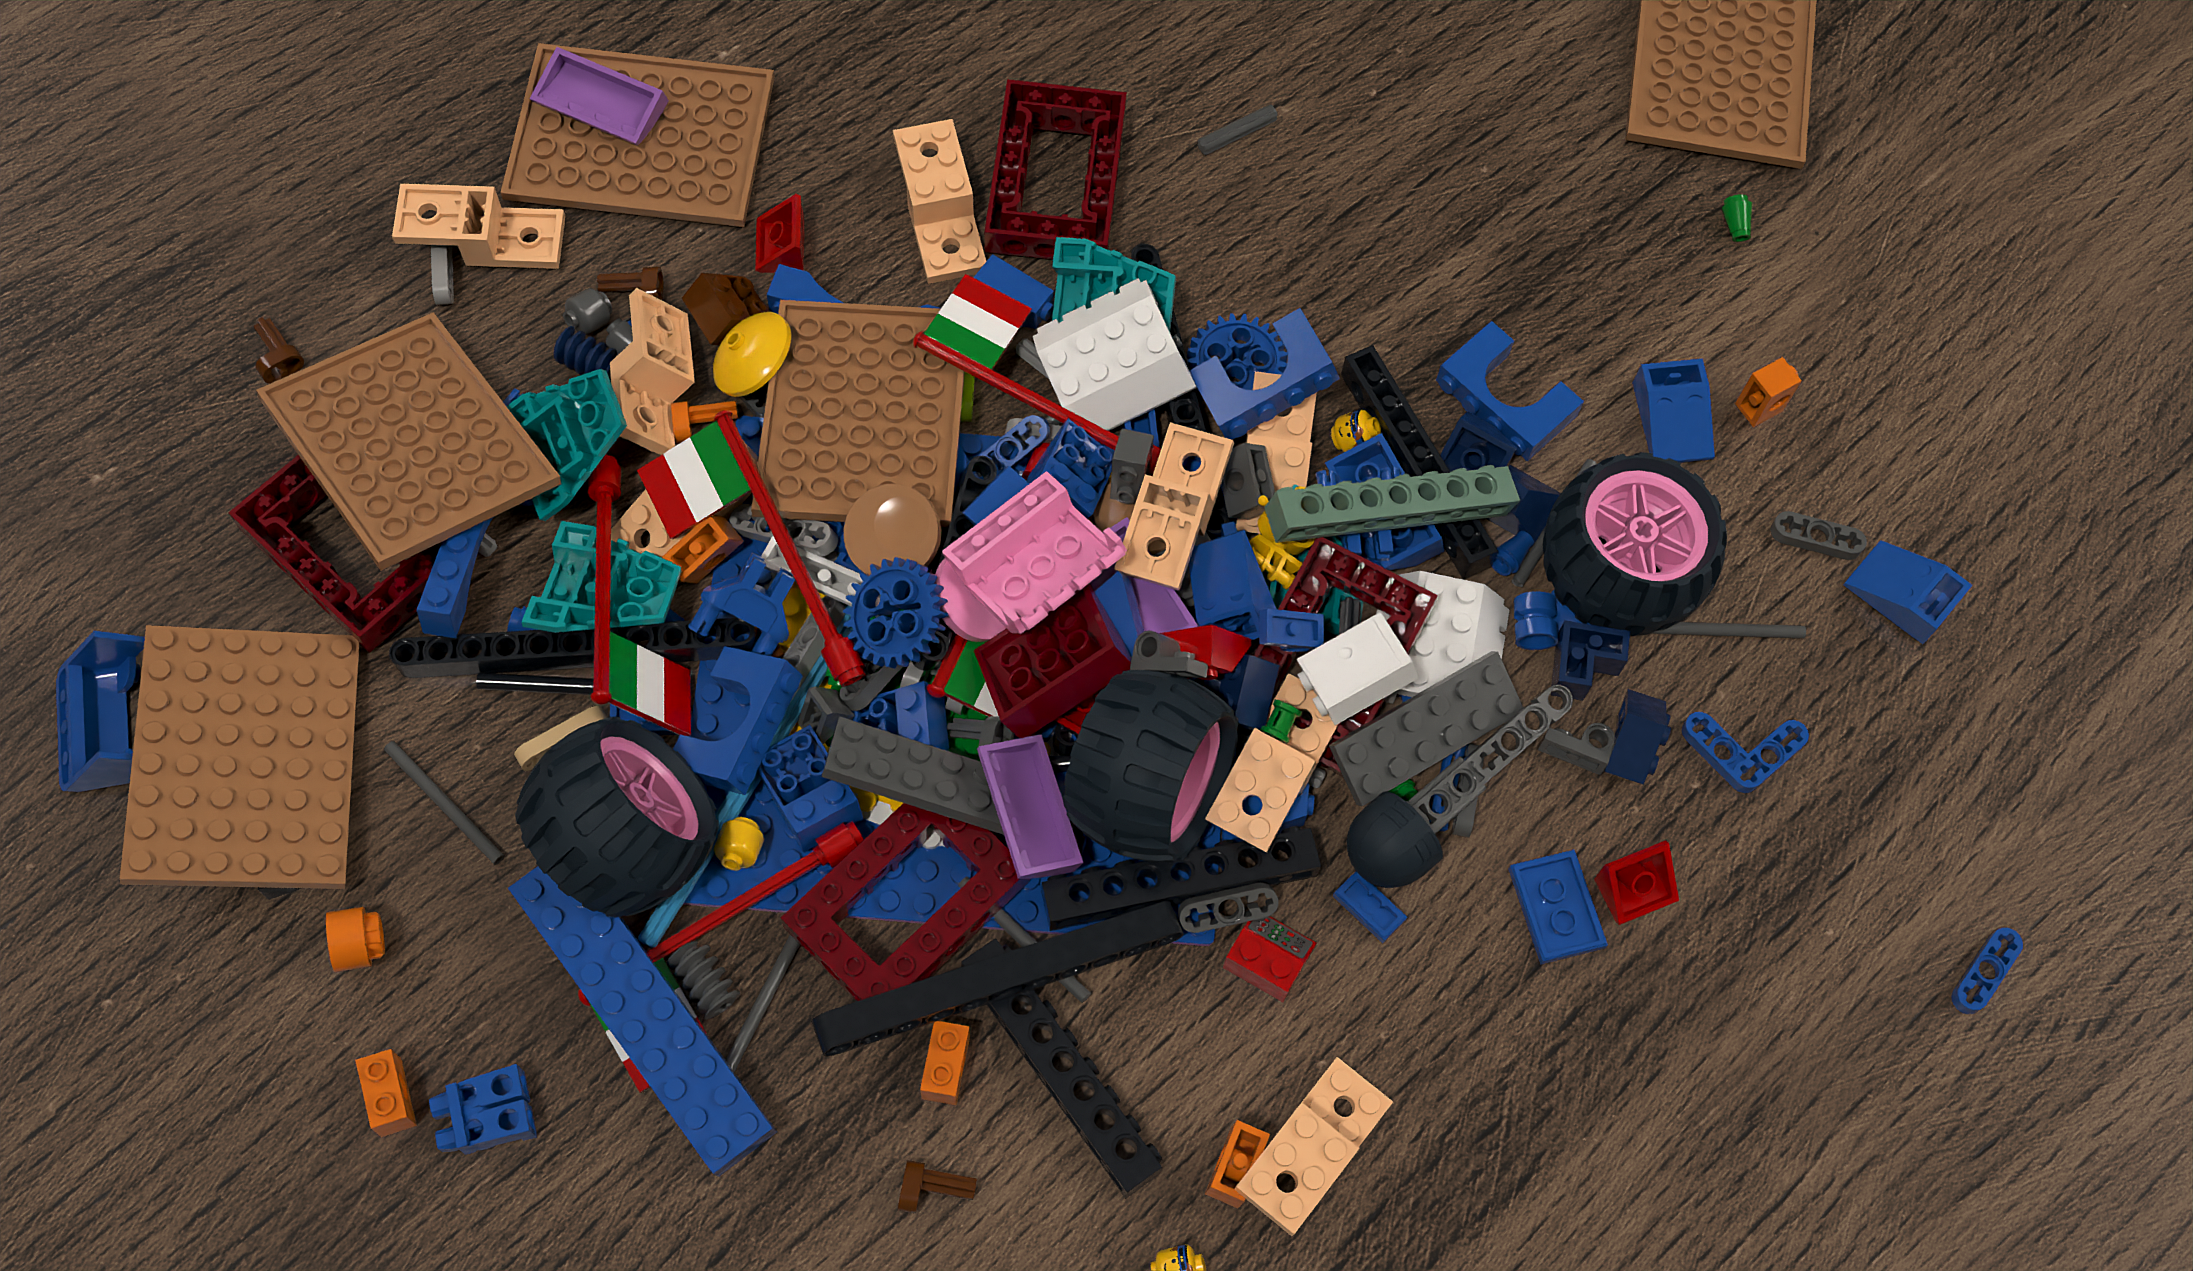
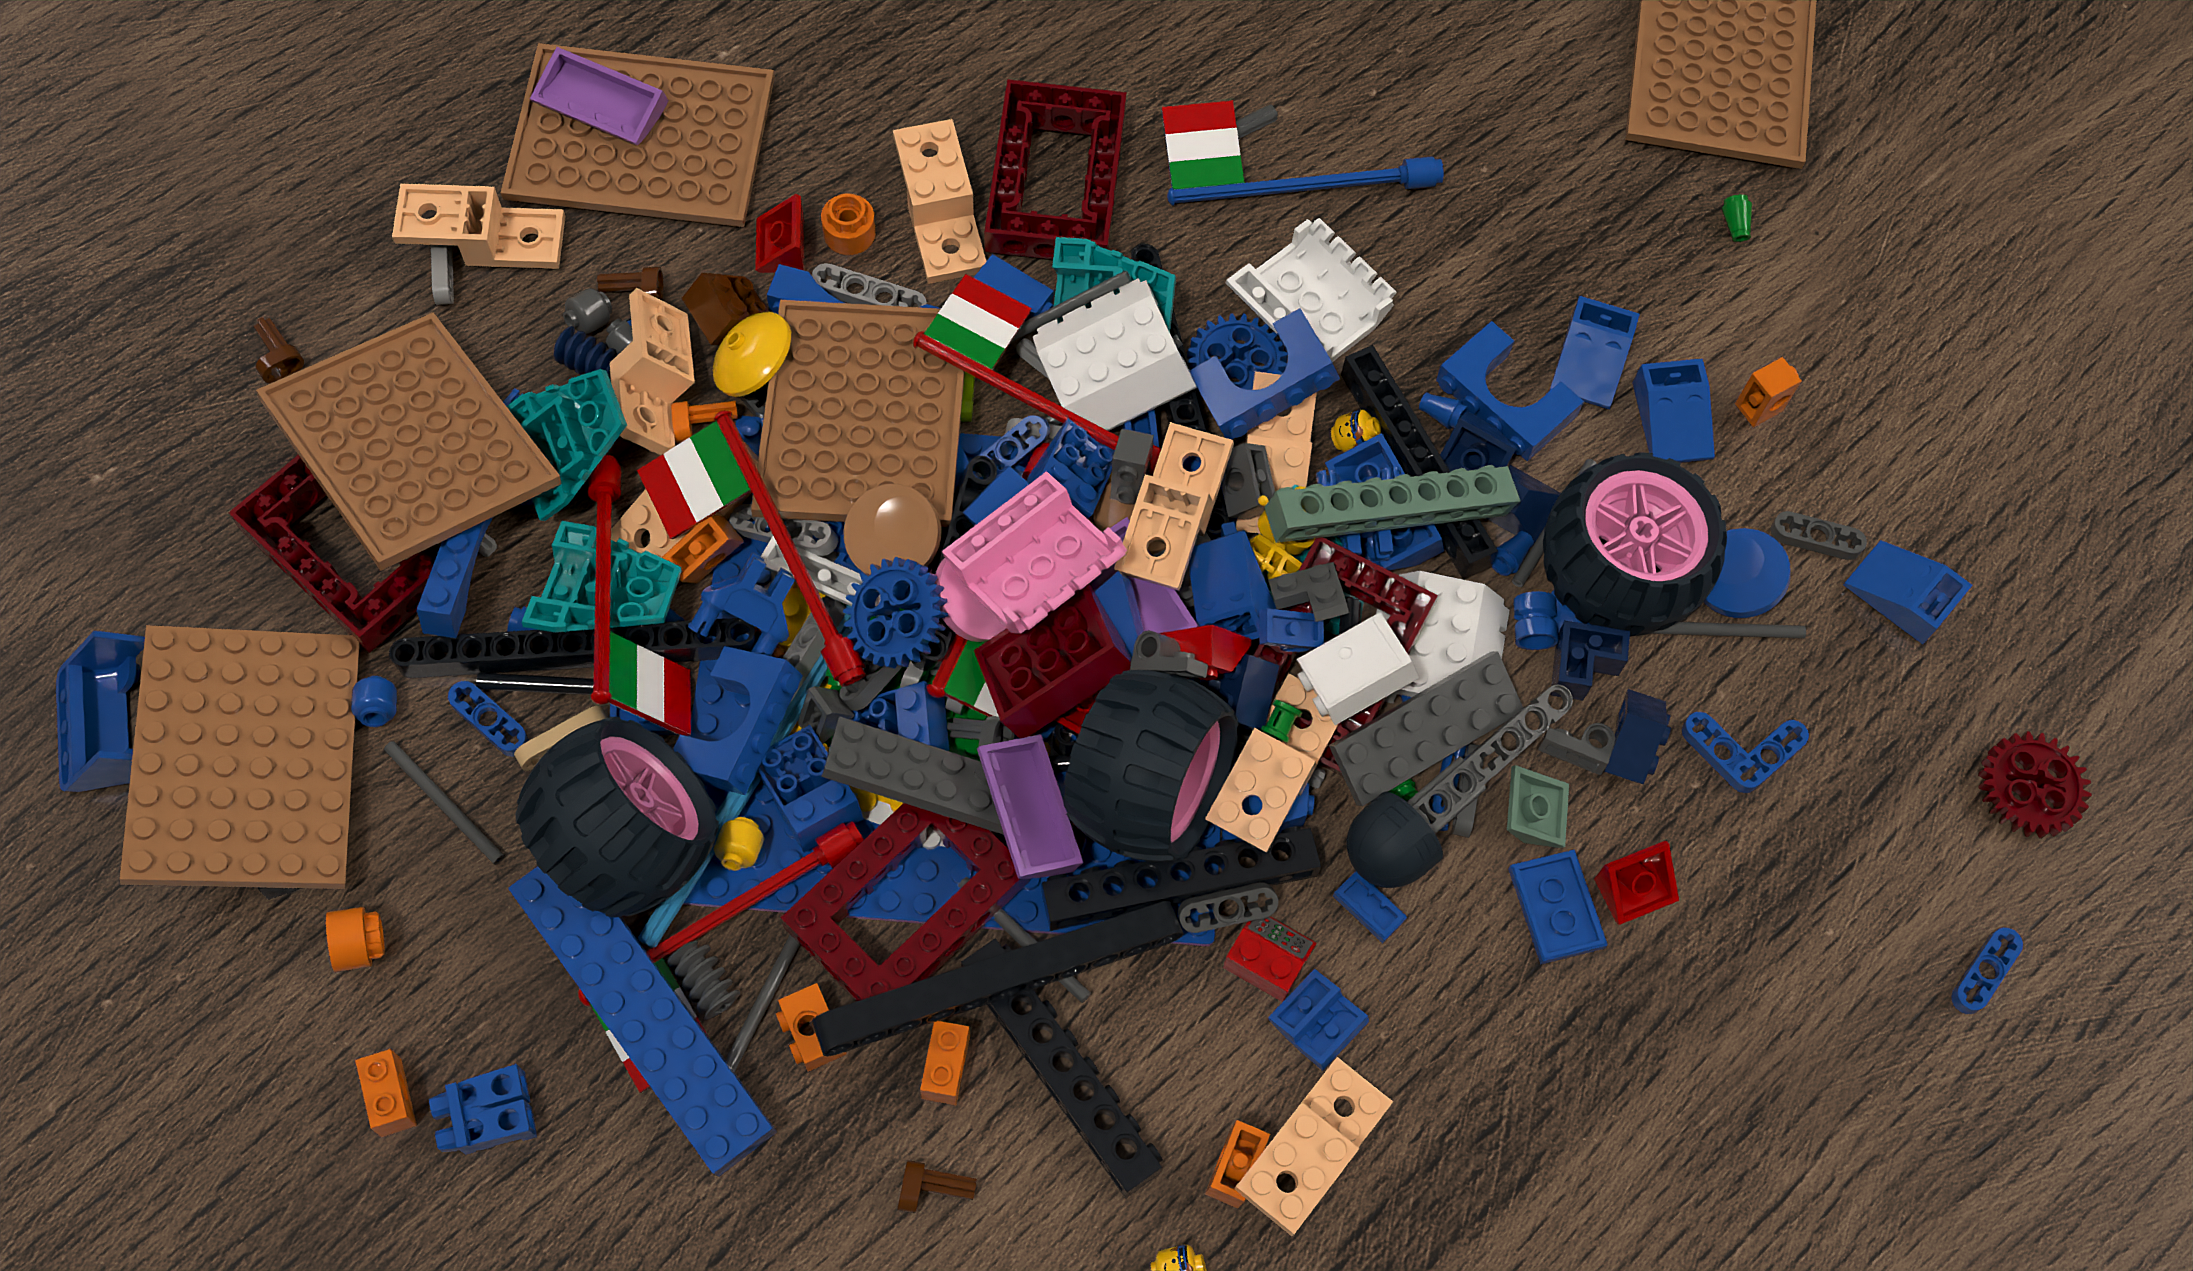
none -> blue head [351,676,397,727]
none -> blue beam [448,681,529,757]
none -> orange brick [775,983,847,1072]
none -> light grey beam [812,263,927,307]
none -> orange piece [821,194,876,255]
none -> dark grey piece [1011,270,1131,342]
none -> flag [1161,100,1444,206]
none -> white slope [1226,218,1397,362]
none -> dark grey plate [1268,562,1349,622]
none -> blue slope [1268,969,1369,1071]
none -> blue cone [1419,392,1468,429]
none -> sand green slope [1507,765,1569,848]
none -> blue slope [1549,296,1640,409]
none -> blue piece [1704,528,1791,618]
none -> dark red gear [1978,731,2092,839]

